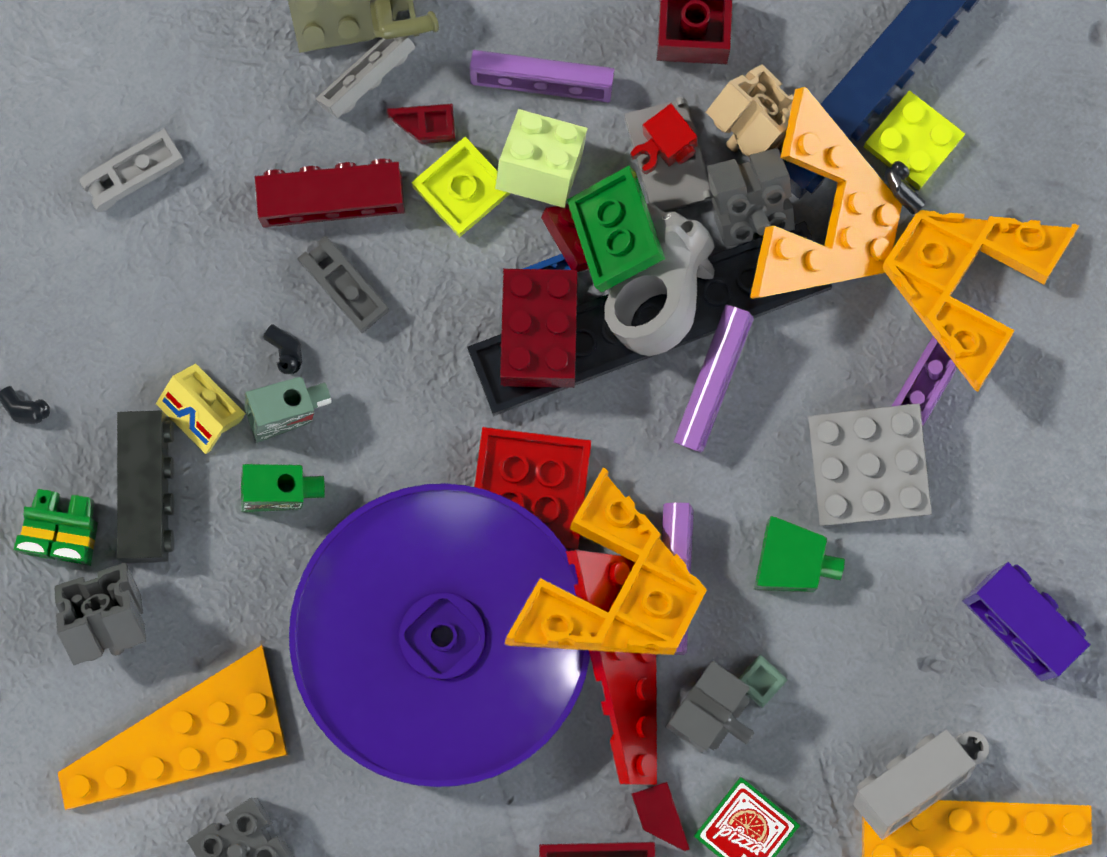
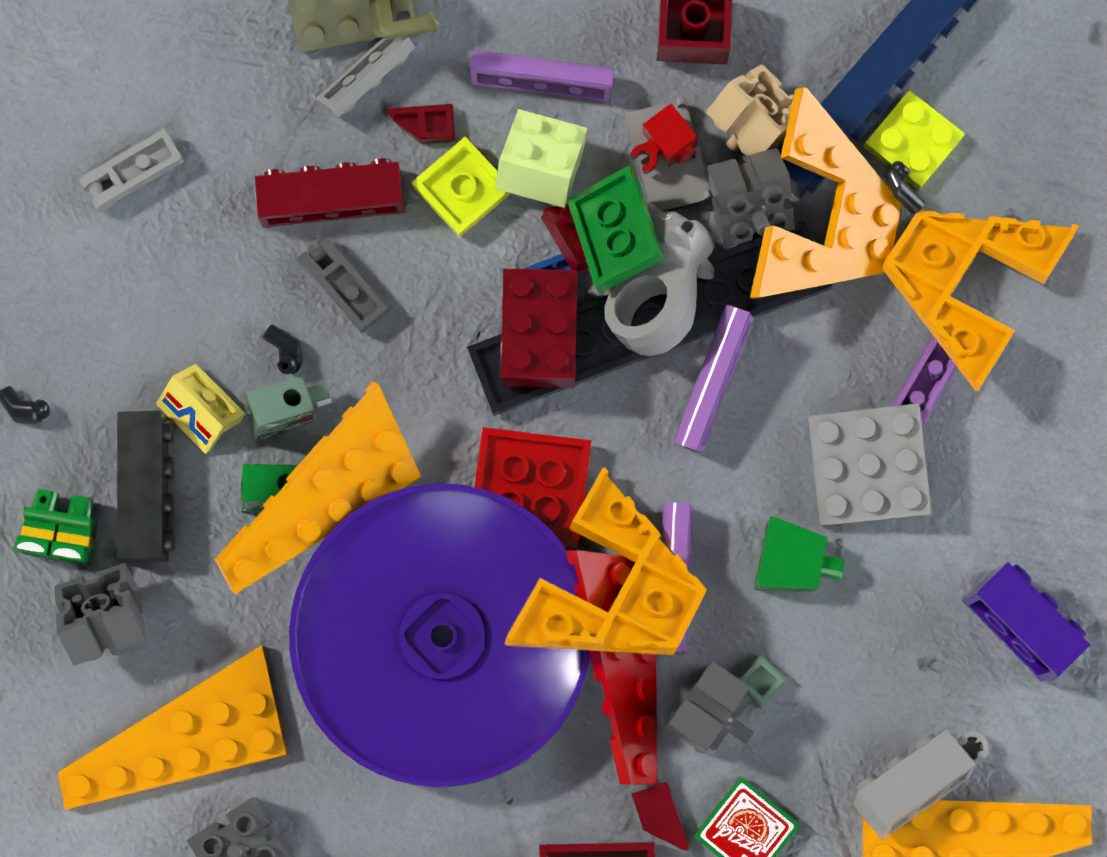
none -> light orange wing [214,381,422,594]

